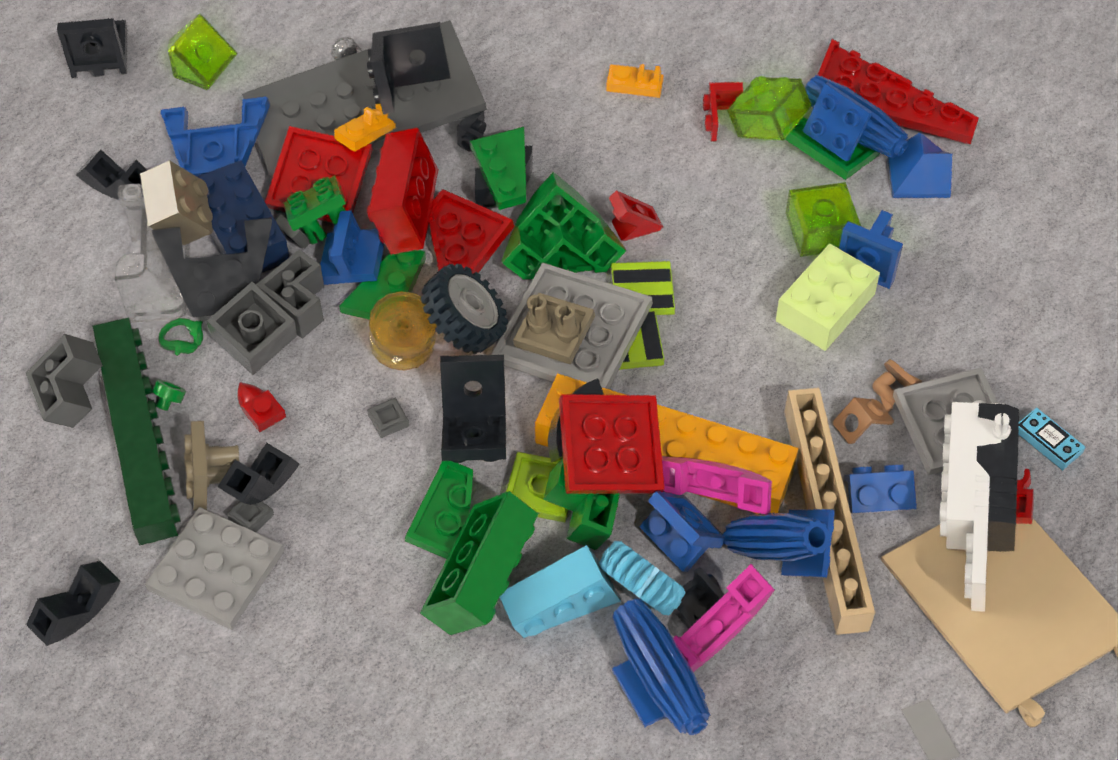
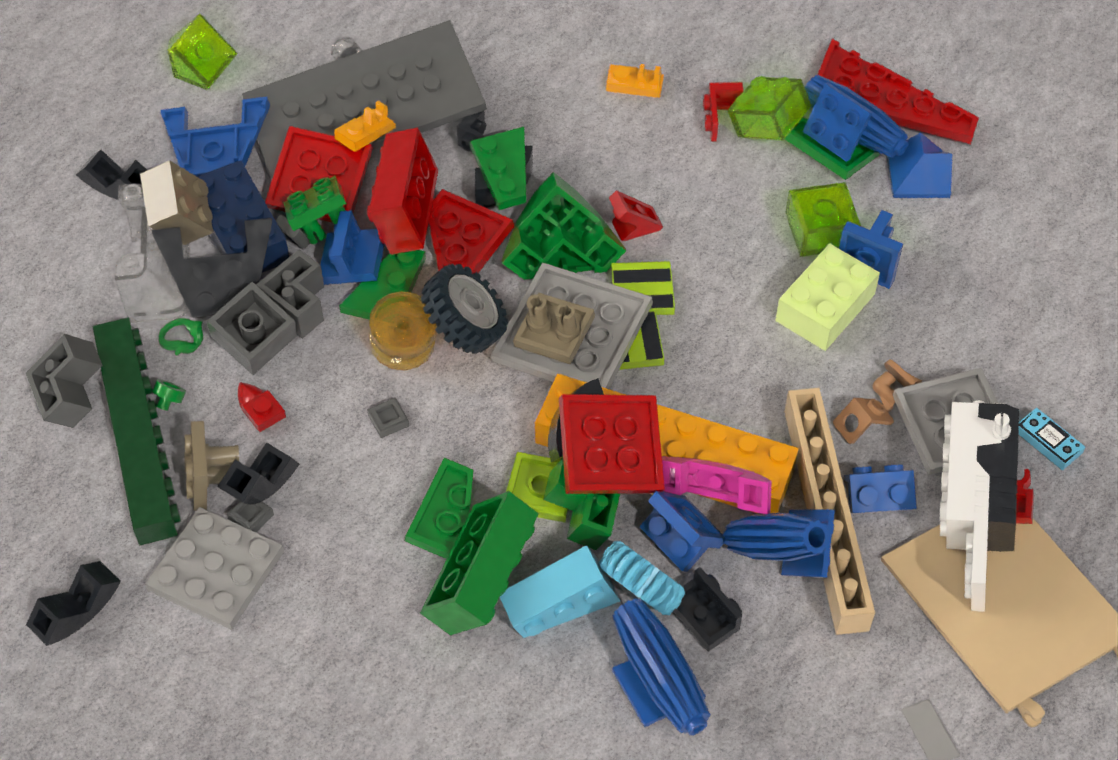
black bracket [57,18,128,78] -> none
black bracket [367,22,451,114] -> none
black bracket [440,354,506,463] -> none
dark pink slope [673,564,775,672] -> none

